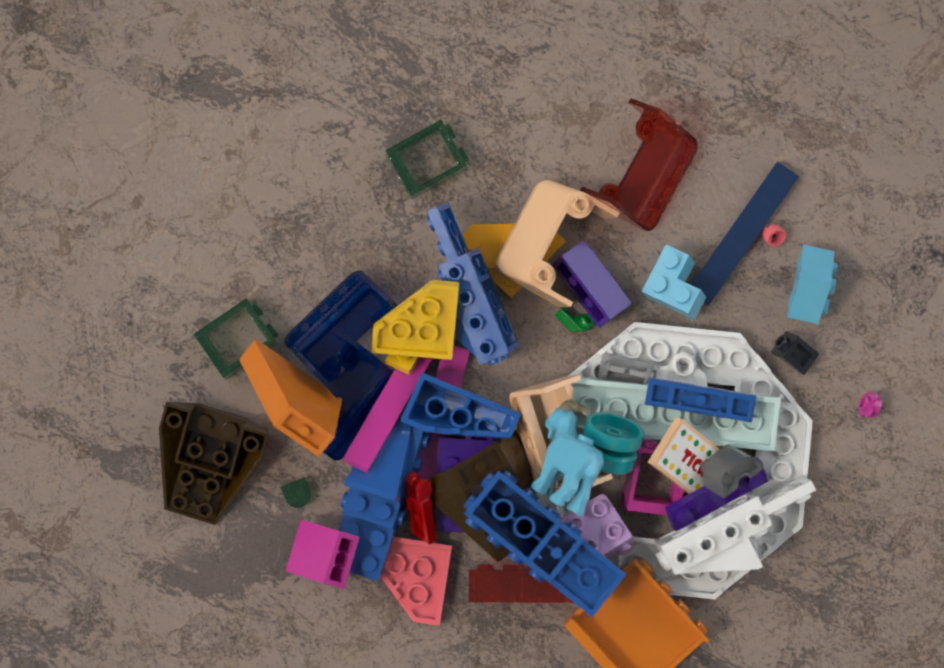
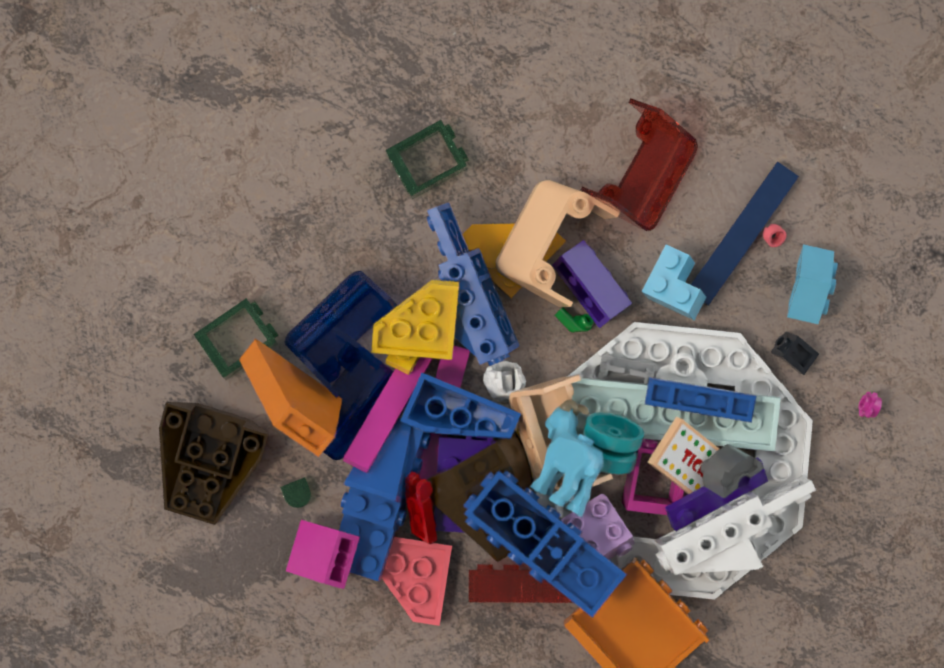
none -> white piece [483,361,526,403]

